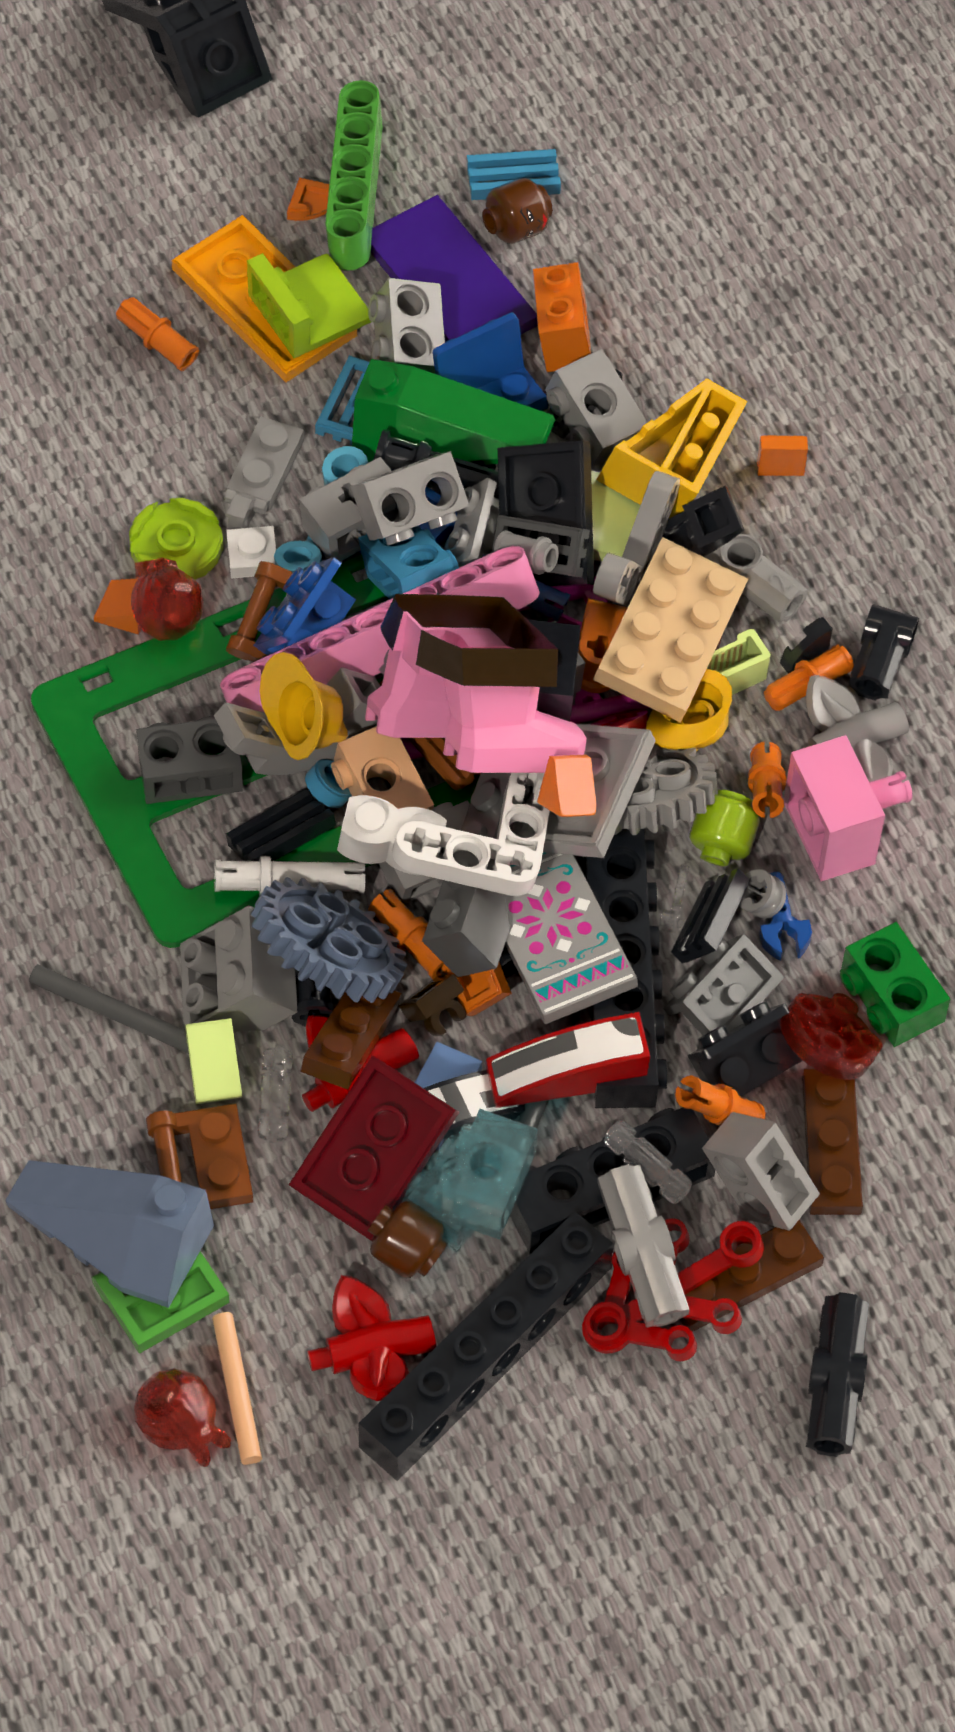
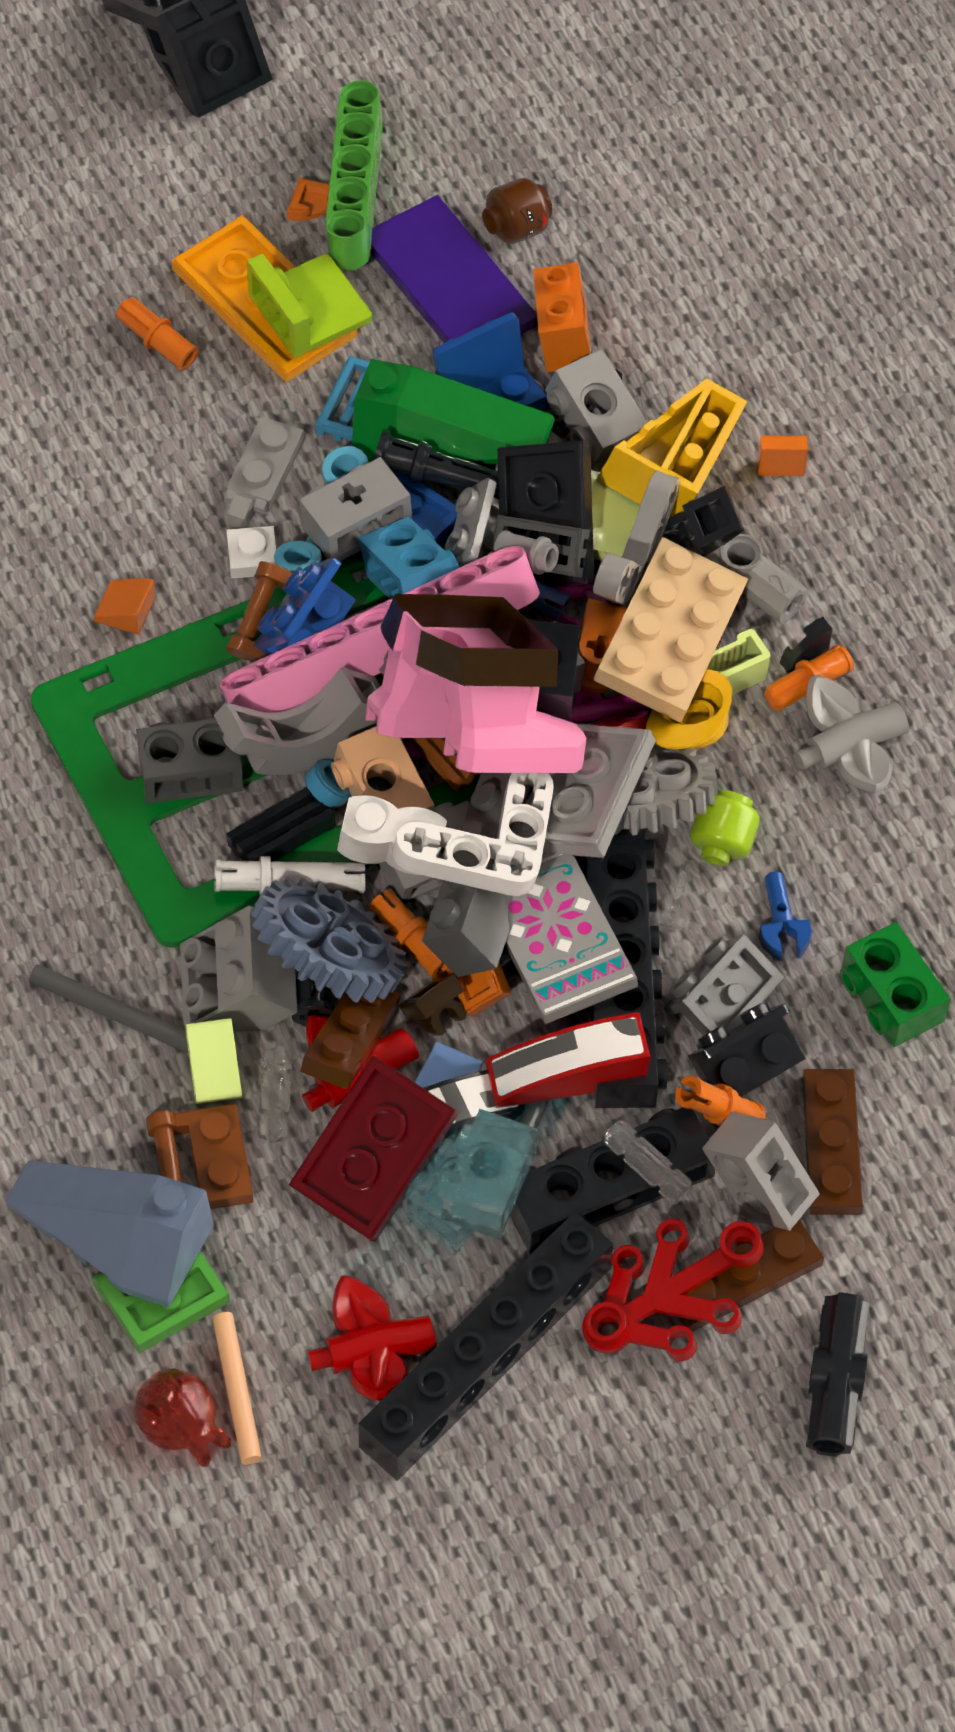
lime tile [129,498,223,584] -> none
clear red piece [131,557,204,641] -> none
yellow piece [260,652,348,760] -> none
light grey brick [350,451,470,545] -> none
reddish brown head [367,1201,448,1278] -> none
light grey brick [368,278,445,374] -> none
dark azure tile [466,149,561,200] -> none
slope [537,754,596,817] -> none
light grey piece [597,1165,690,1327] -> none
black tile [671,868,750,964] -> none
light grey bush [739,869,786,919] -> none
orange pin [748,741,786,818] -> none
clear red tile [780,993,882,1080] -> none
bright pink brick [784,735,912,881] -> none
black piece [848,604,919,701] -> none

